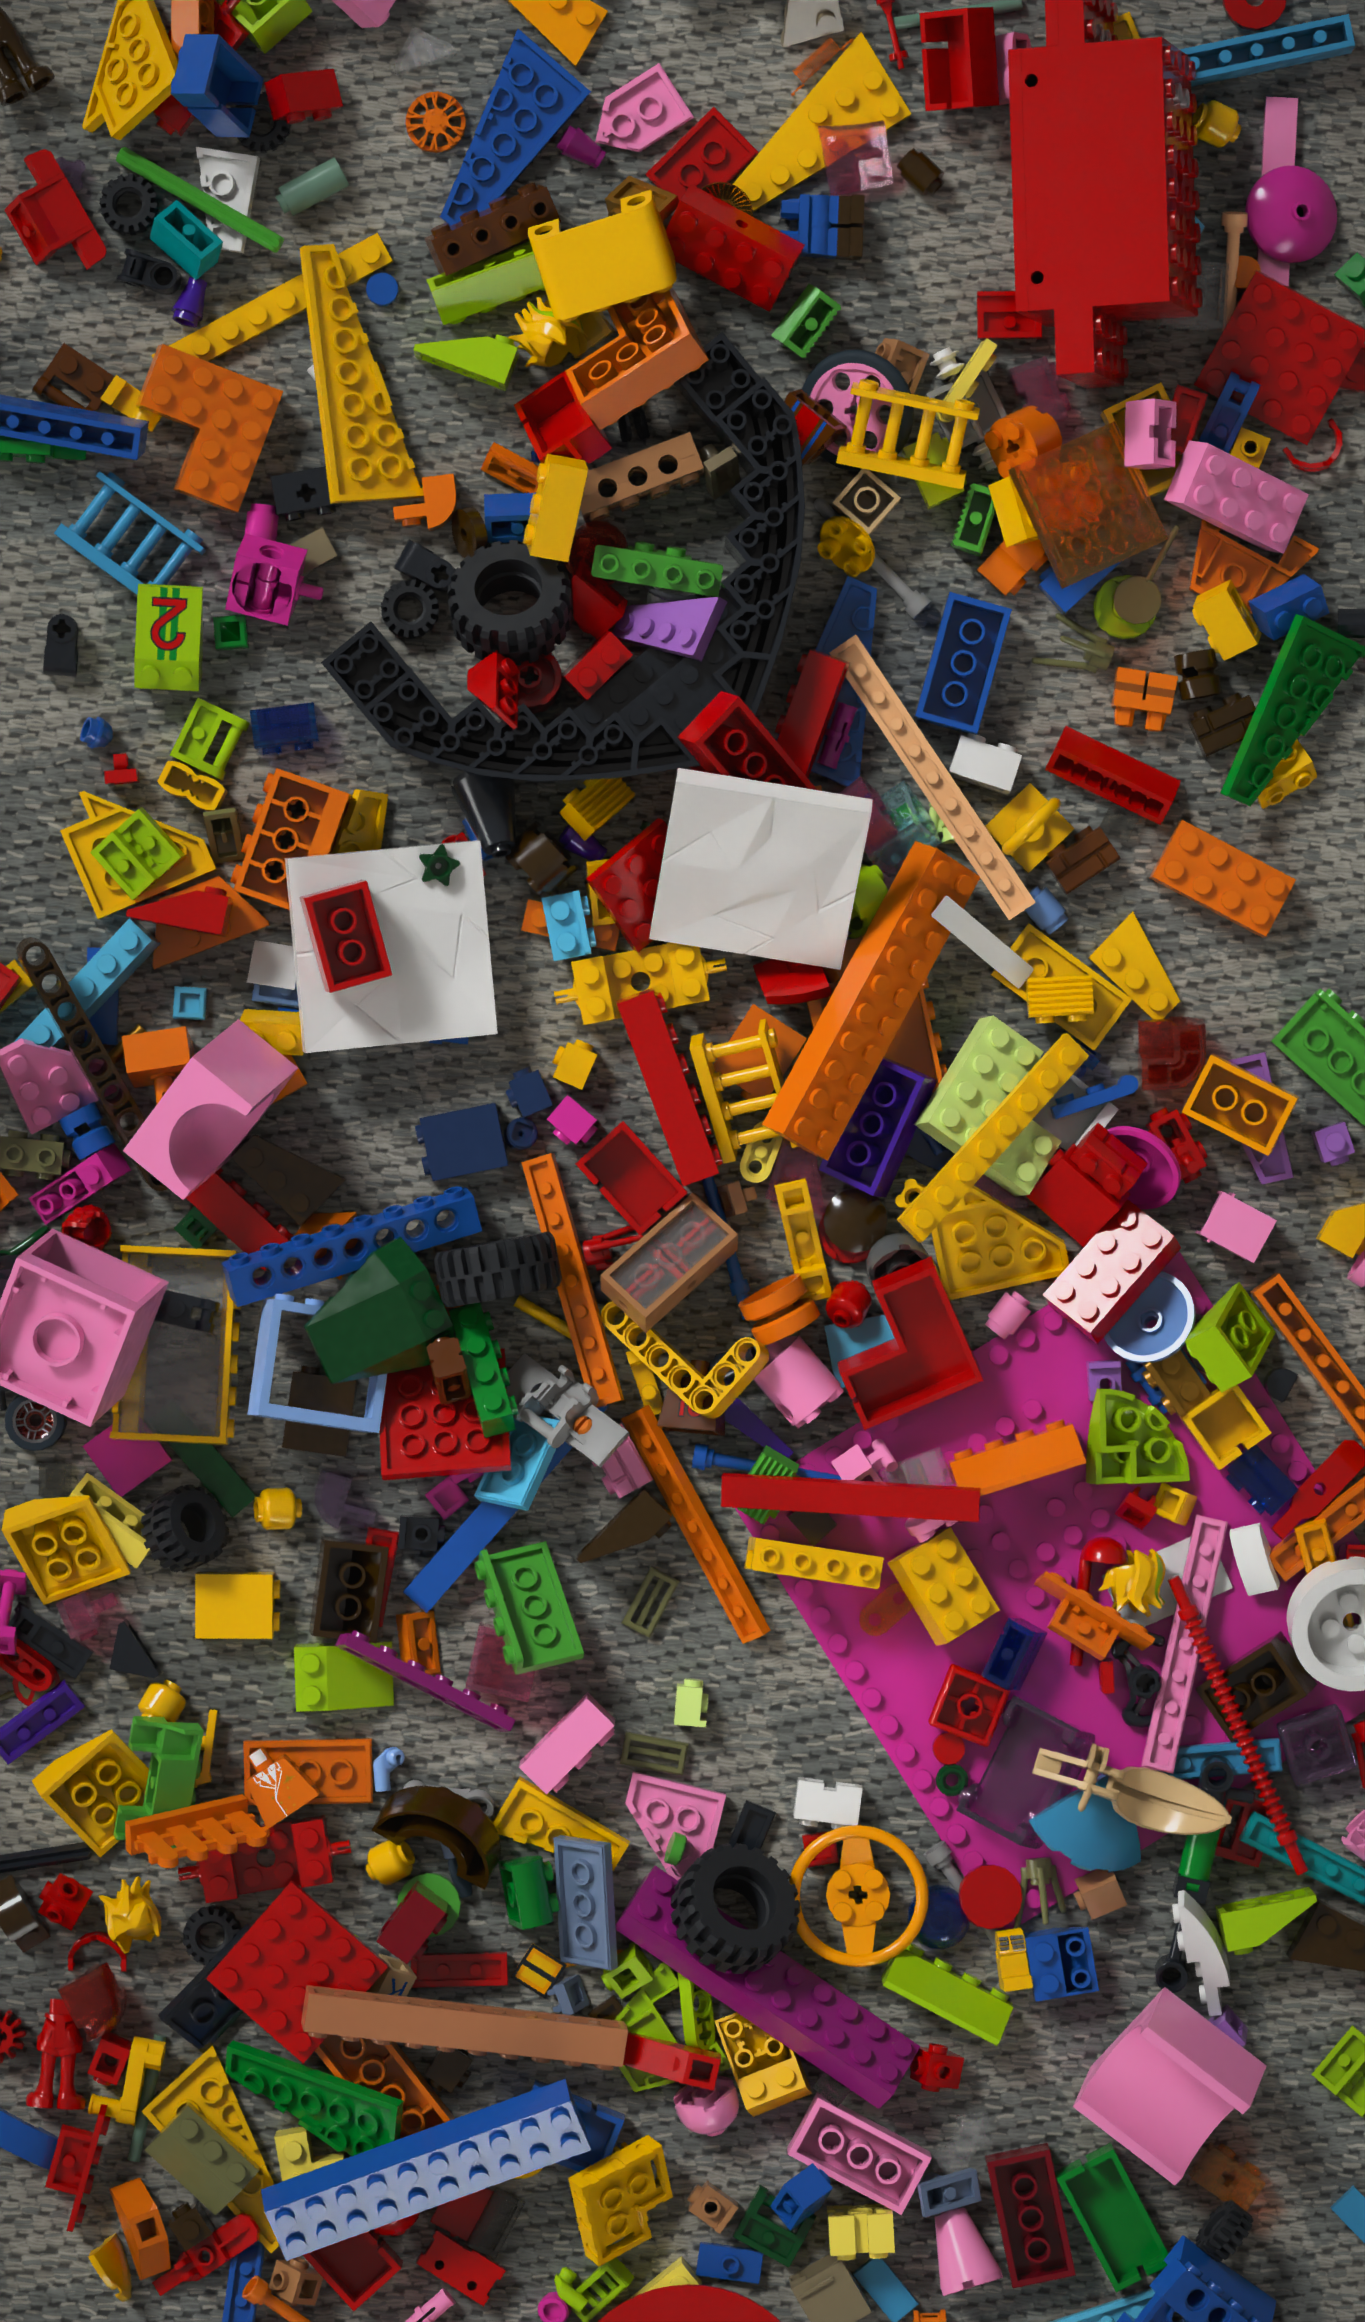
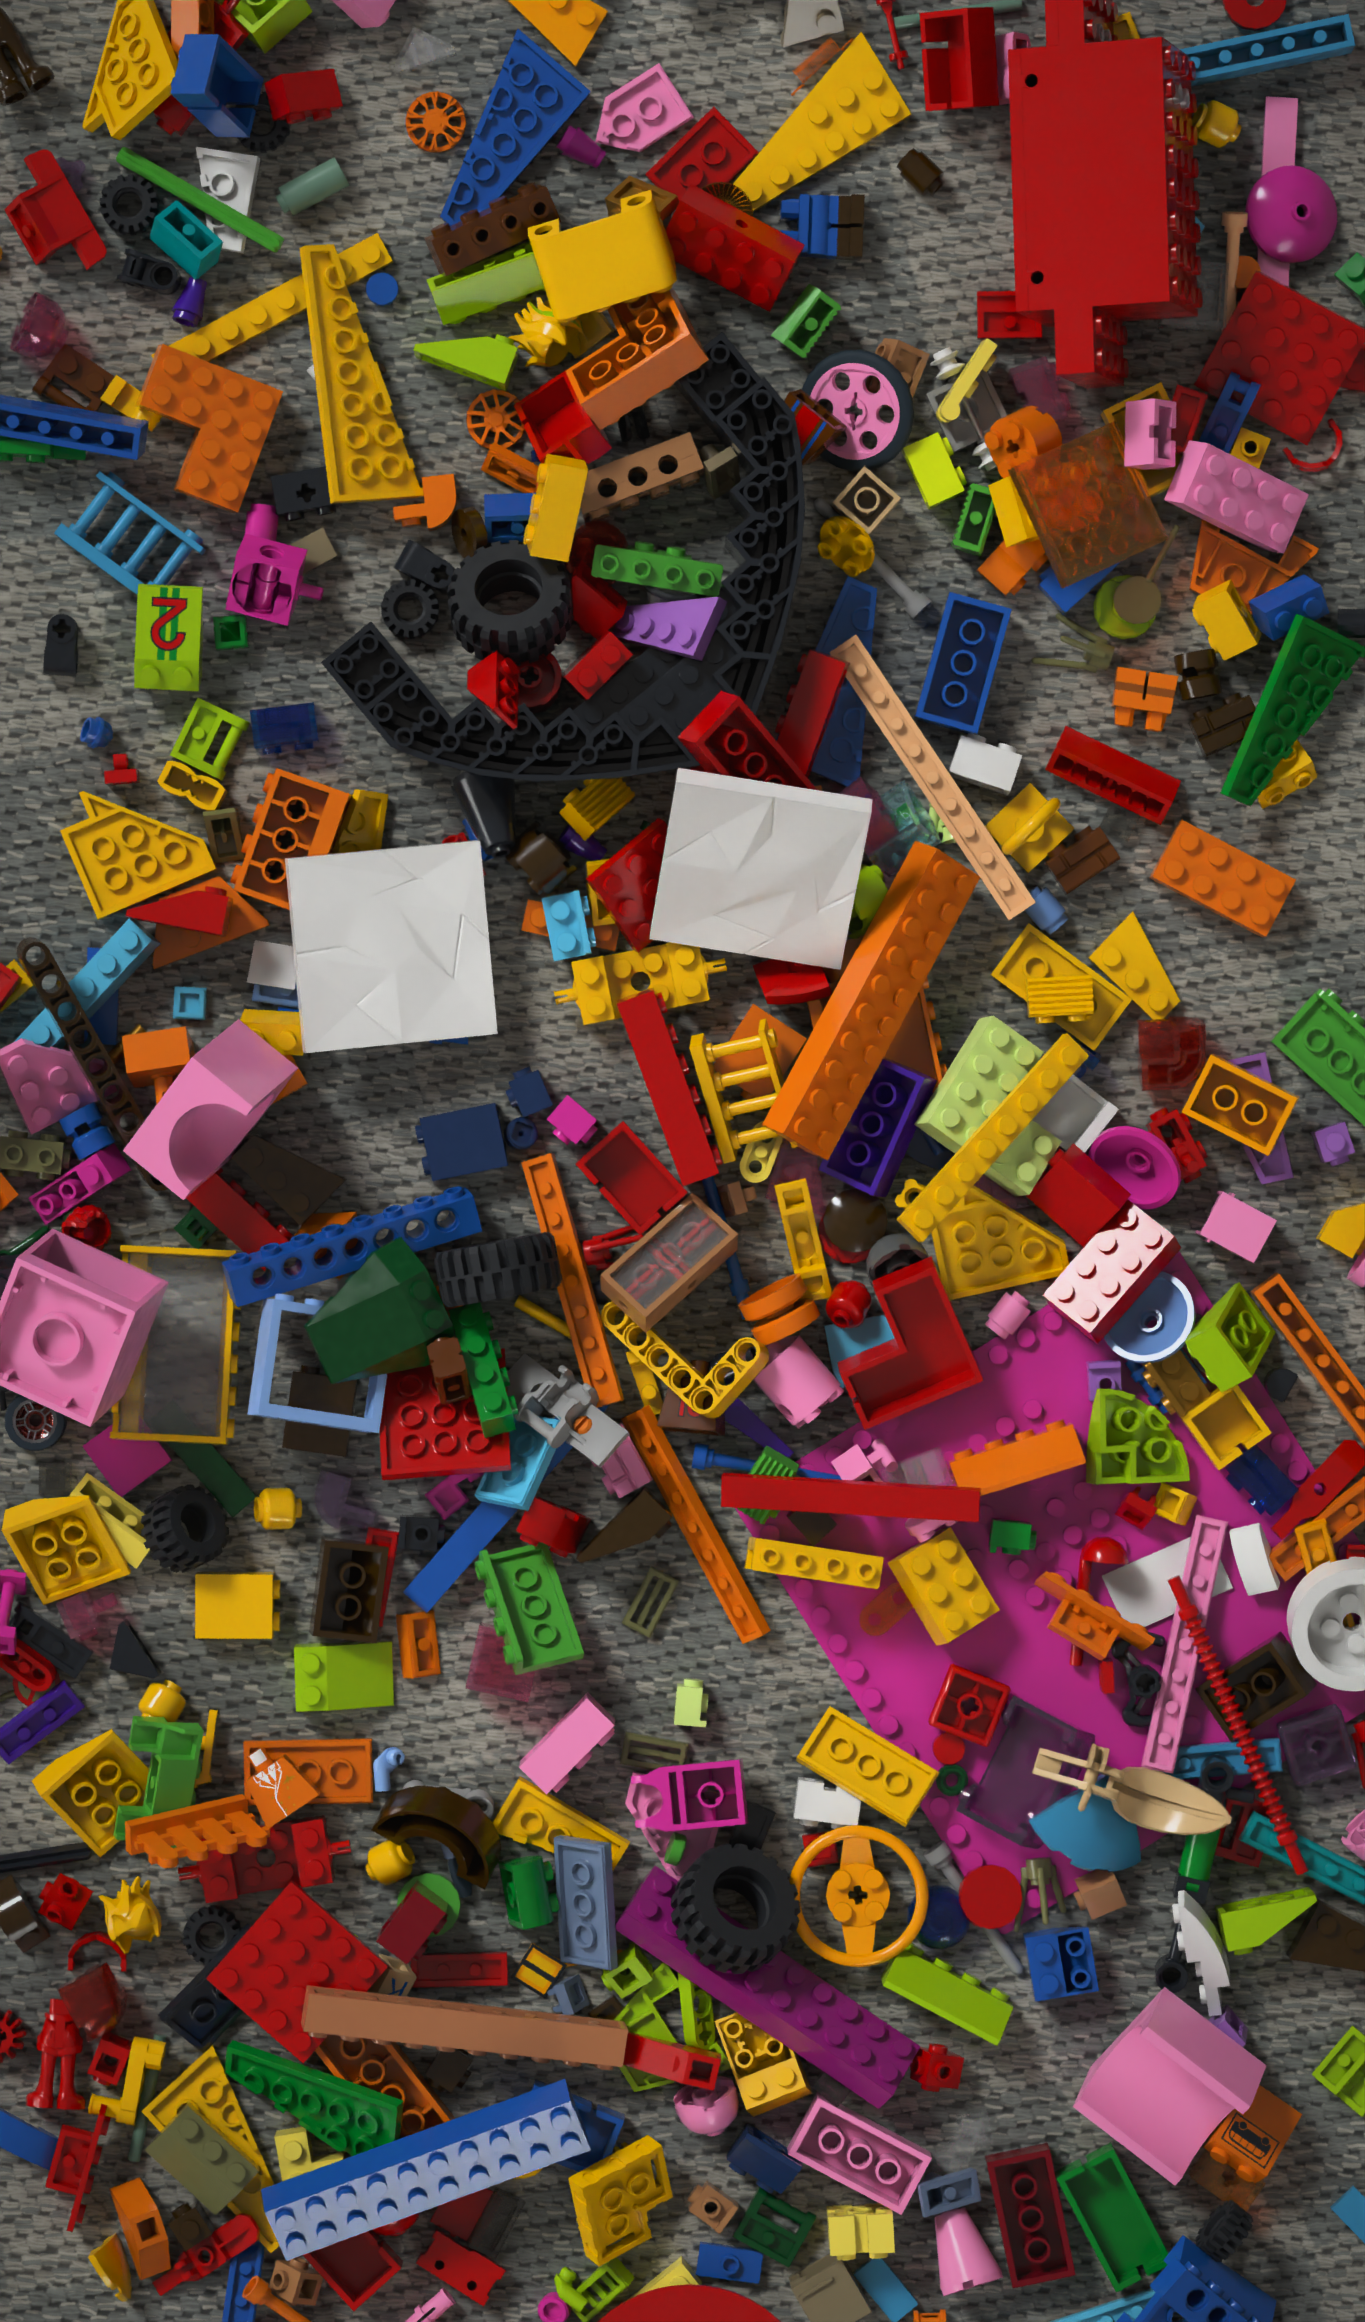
lime slope [90,807,185,900] -> none
black plate [154,1290,220,1334] -> none
red brick [299,880,392,993] -> none
magenta plate [335,1631,516,1732] -> none
dark green plate [419,844,460,886] -> none
yellow brick [552,1039,597,1090] -> none
blue brick [770,2163,833,2231] -> none
magenta pin [816,702,858,769] -> none
plate [817,120,894,196] -> none
yellow fence [836,379,980,490] -> none
white sticker [931,896,1034,988] -> none
clear blue brick [981,1618,1047,1690] -> none
yellow leg [995,1928,1033,1992] -> none
blue plate [1050,1075,1139,1119] -> none
red brick [1069,1123,1148,1200] -> none
yellow hair [1098,1548,1166,1617] -> none
none -> clear pink cylinder [10,292,69,358]
none -> orange wheel [466,389,525,449]
none -> red brick [516,1495,591,1558]
none -> dark pink brick [631,1759,749,1832]
none -> dark blue slope [727,2122,802,2194]
none -> yellow tile [796,1706,940,1828]
none -> green brick [988,1518,1037,1555]
none -> orange brick [1203,2084,1302,2184]

